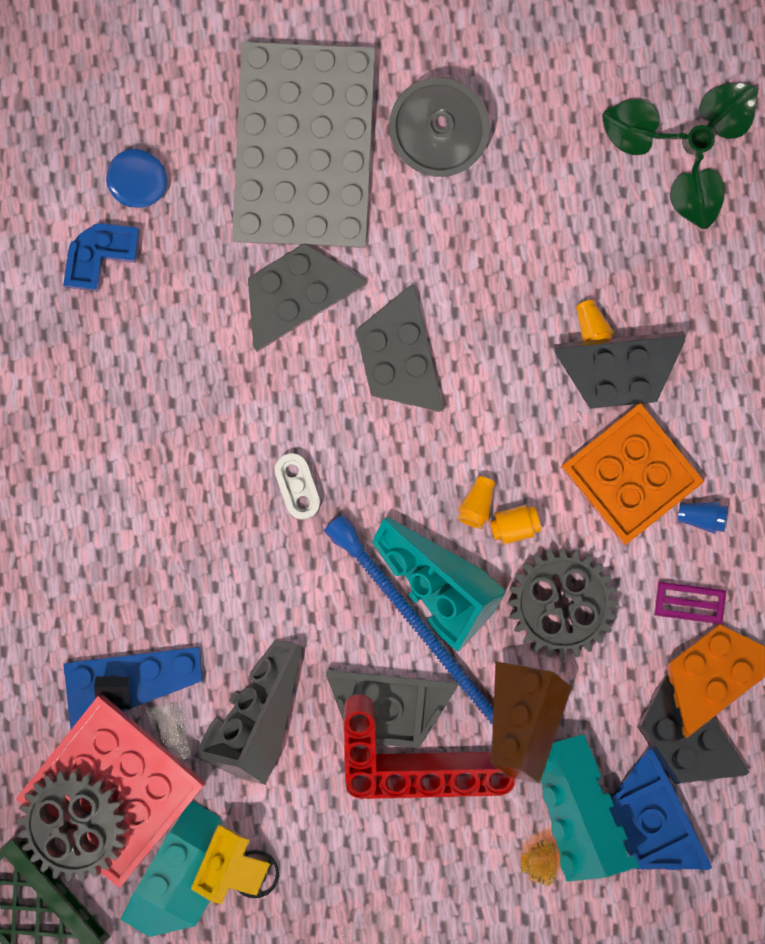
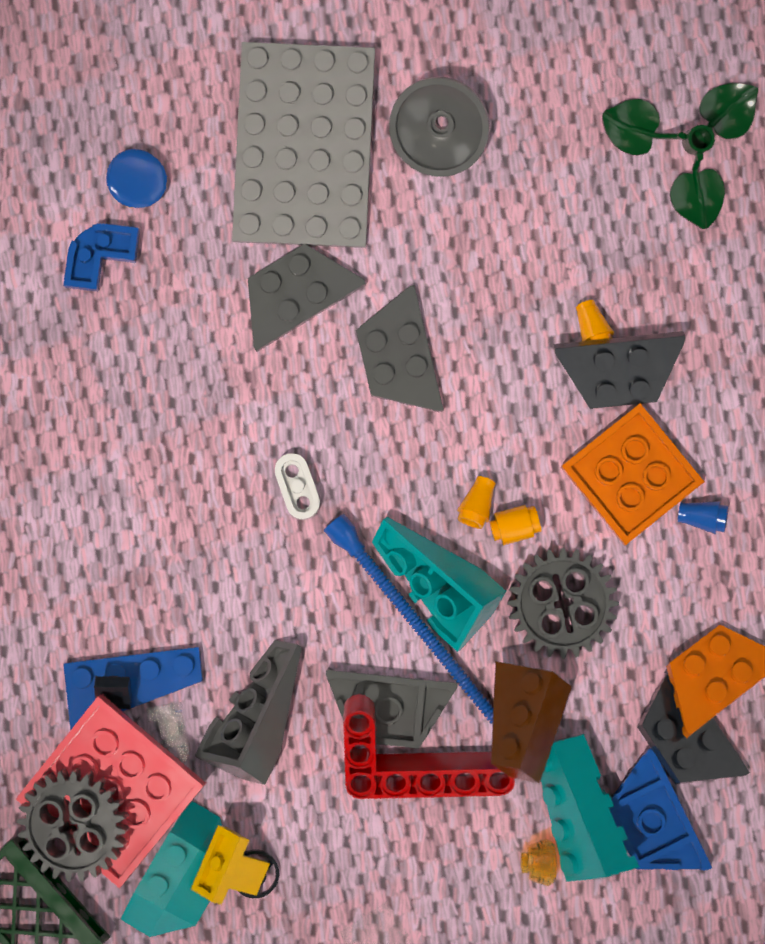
magenta tile [654,582,726,624] -> none

